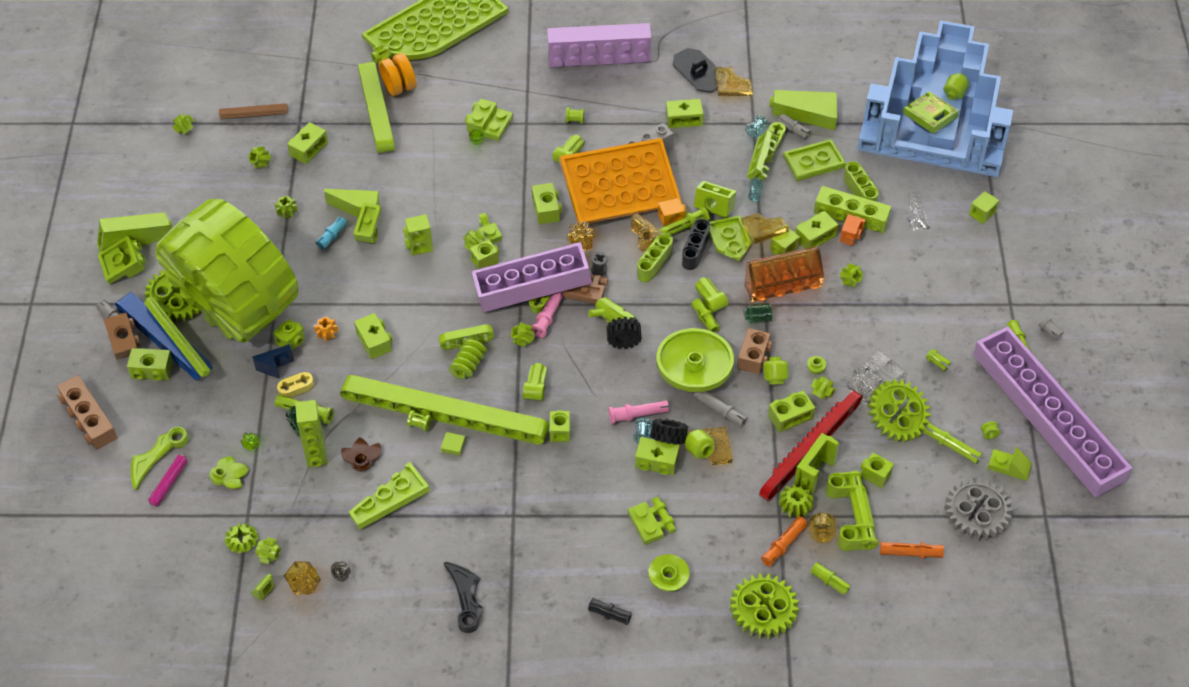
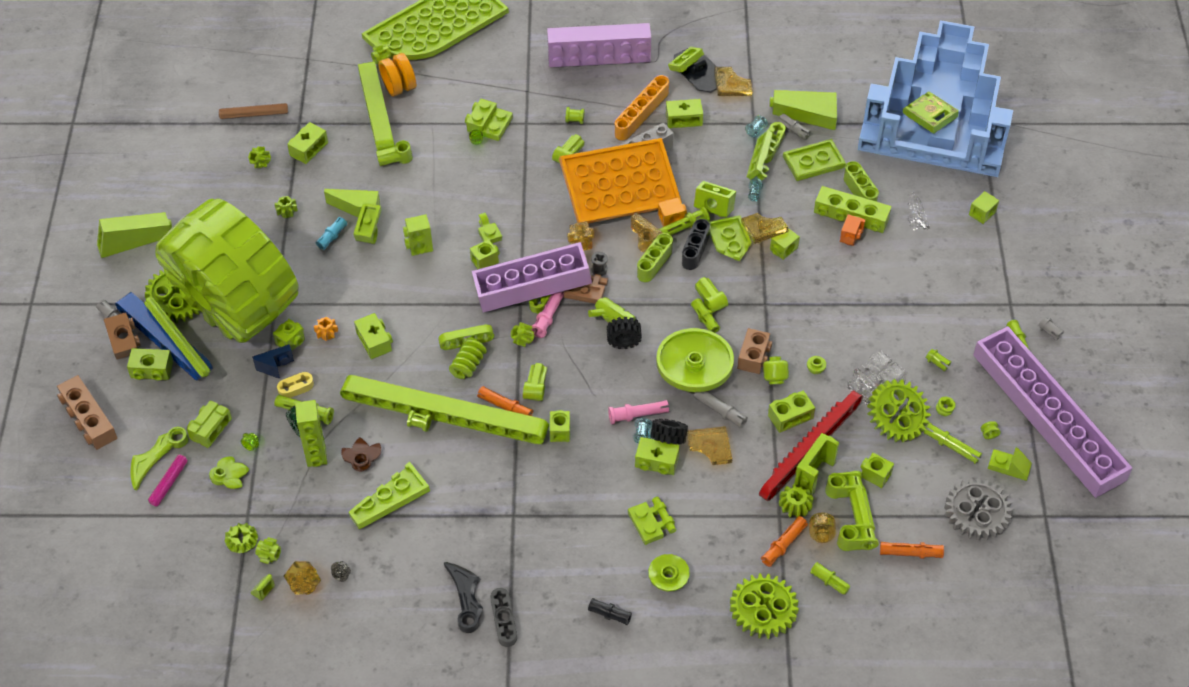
lime plate [97,235,146,284] -> none
lime gear [172,113,194,134] -> none
lime tile [441,432,466,456] -> none
lime gear [463,229,485,252] -> none
lime brick [531,182,562,225] -> none
lime head [685,429,715,459] -> none
clear green brick [743,302,772,323] -> none
clear orange slope [745,246,824,302] -> none
lime brick [795,211,839,252] -> none
lime gear [810,375,836,400] -> none
lime gear [839,263,863,287] -> none
lime head [943,73,969,100] -> none
none -> lime brick [187,400,232,448]
none -> lime piece [376,140,413,166]
none -> orange pin [477,386,533,416]
none -> dark grey beam [490,588,517,647]
none -> light orange beam [615,75,669,140]
none -> lime plate [668,47,704,72]
none -> lime bush [936,396,955,416]

